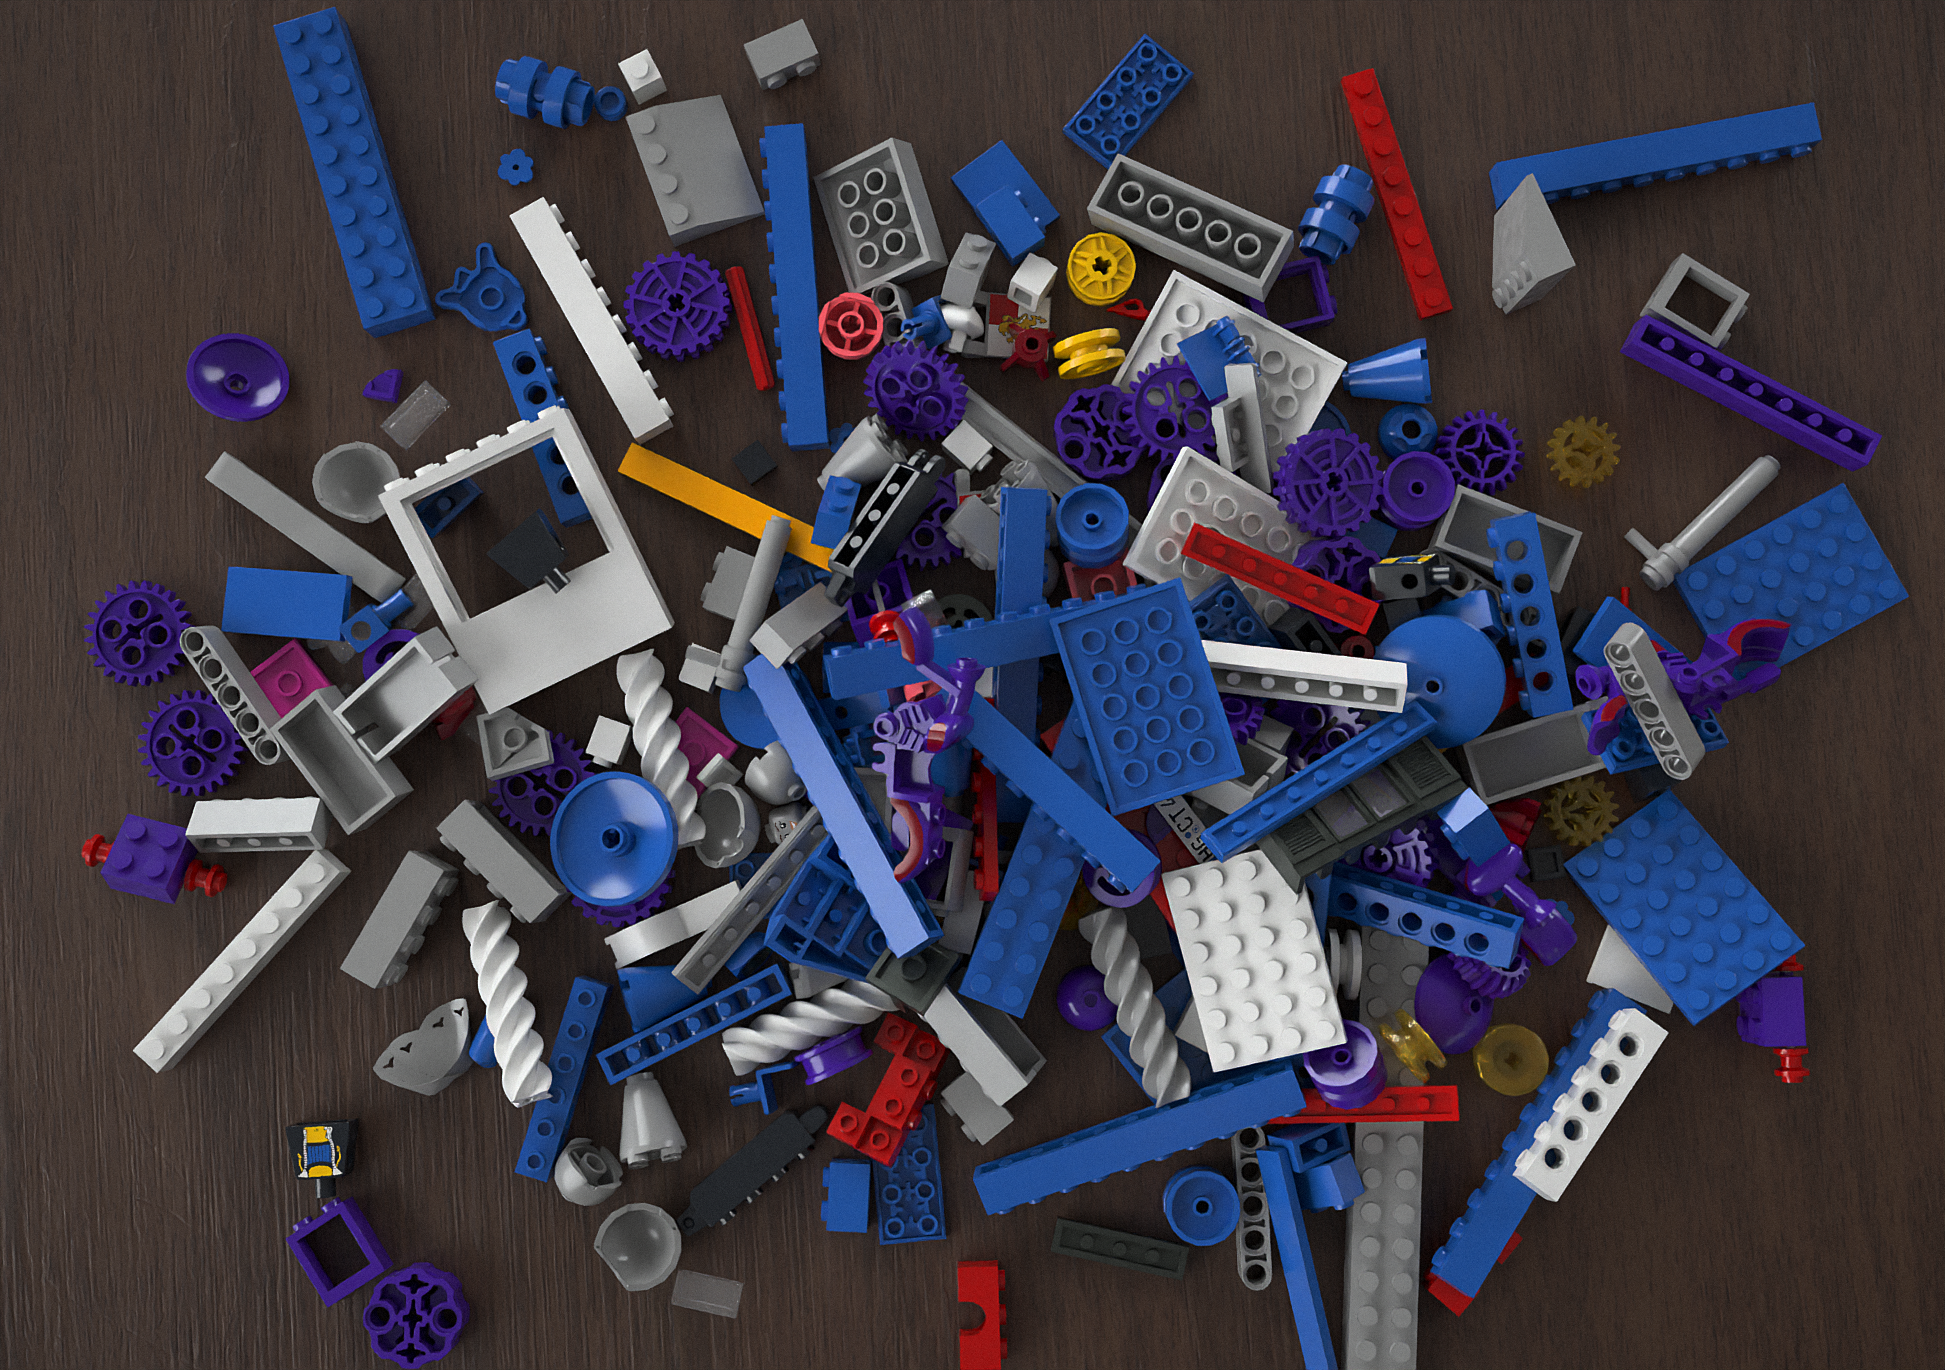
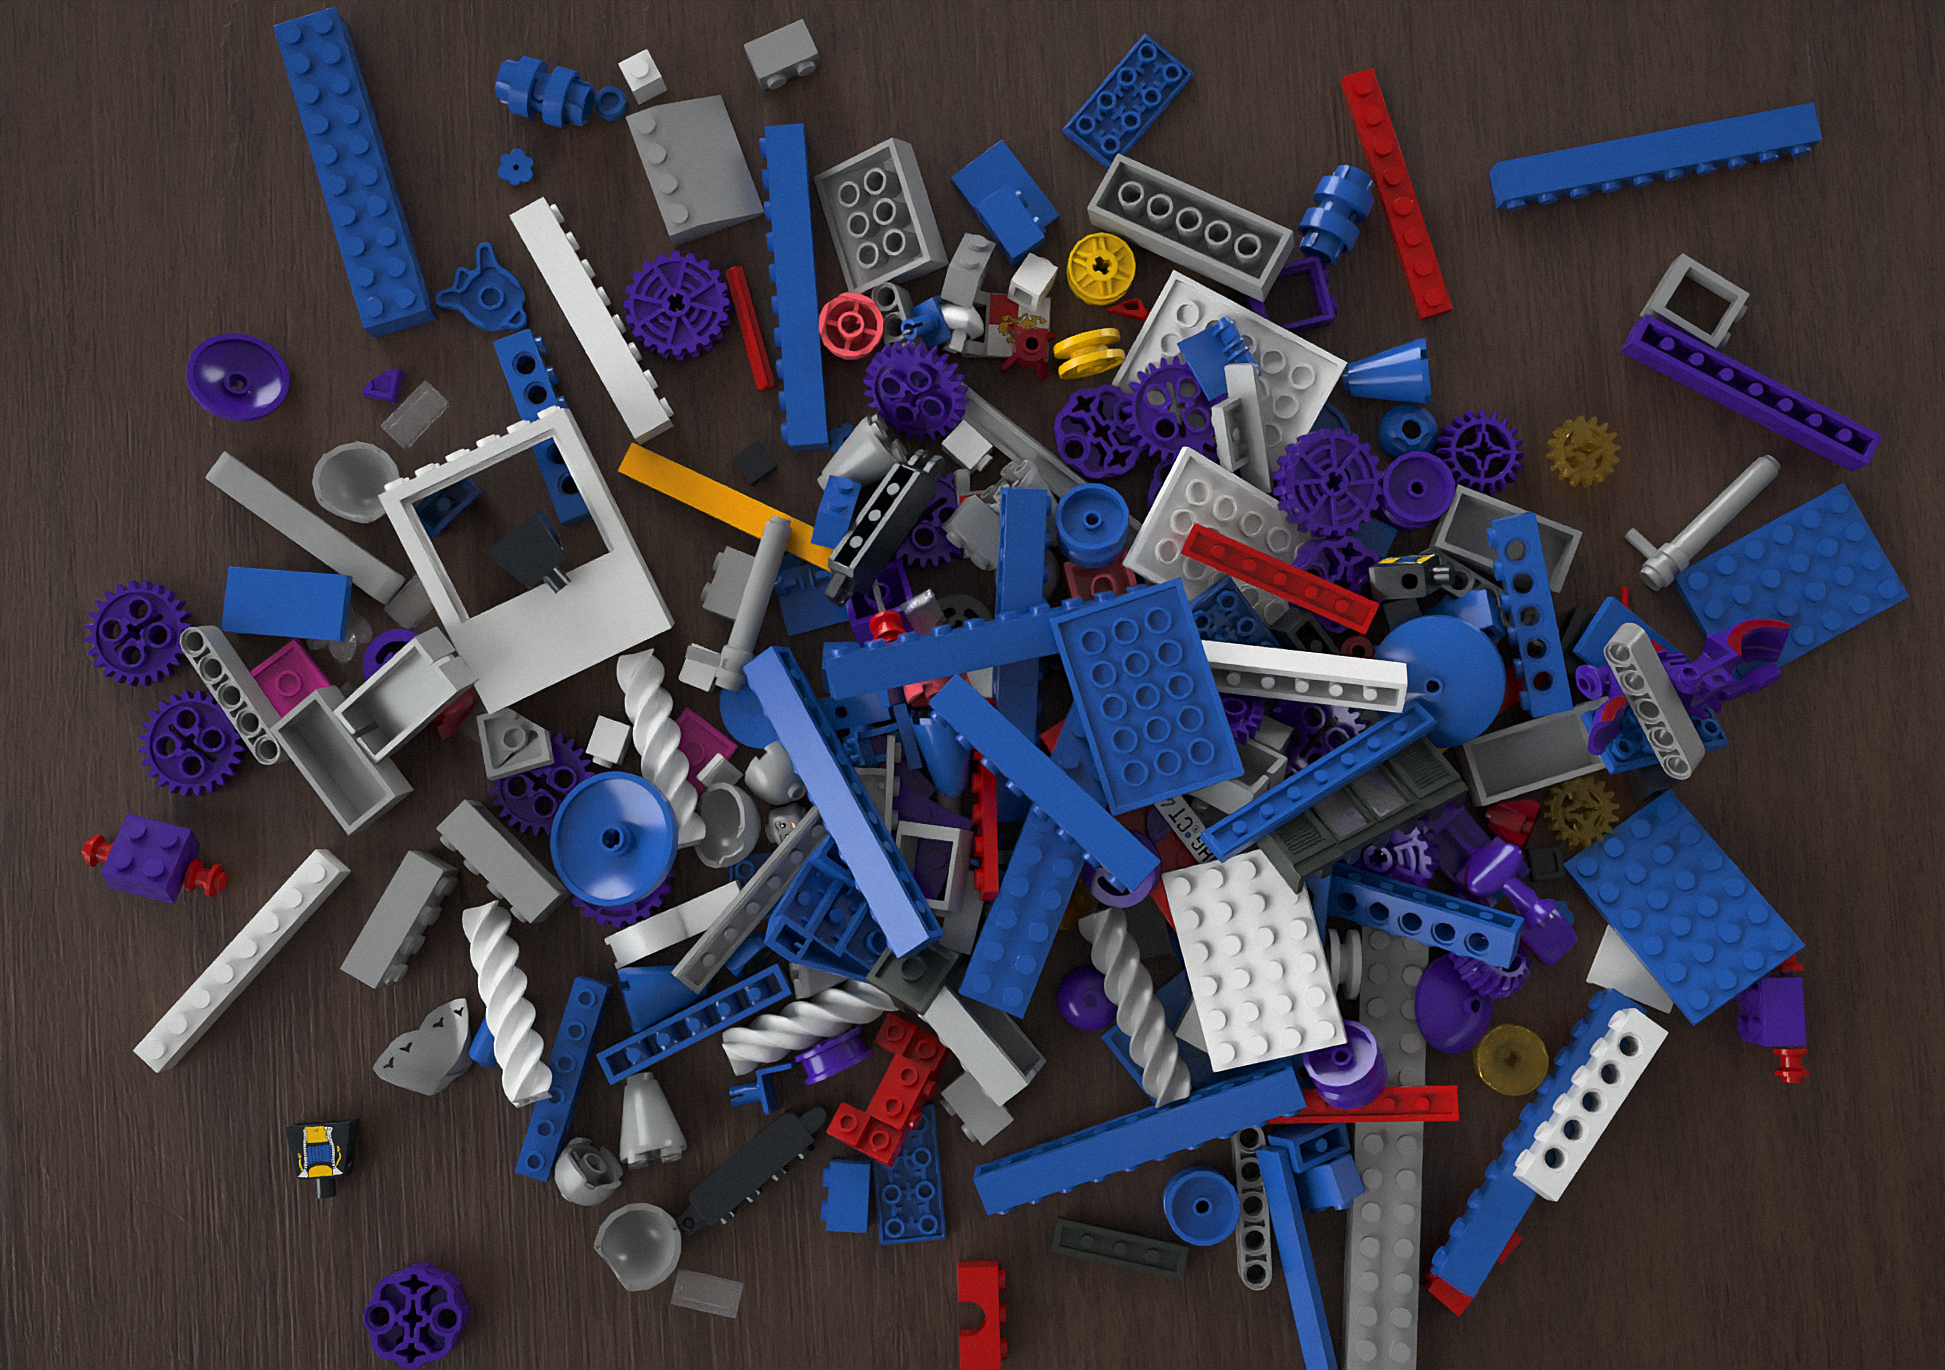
brick [185,796,333,853] -> none
dark purple window [286,1197,394,1308] -> none
blue bracket [338,589,414,653] -> none
light grey brick [749,582,847,669] -> none
dark purple piece [872,606,986,884] -> none
clear yellow wheel [1376,1008,1448,1084] -> none
blue brick [1437,787,1510,867] -> none
light grey slope [1492,173,1576,315] -> none

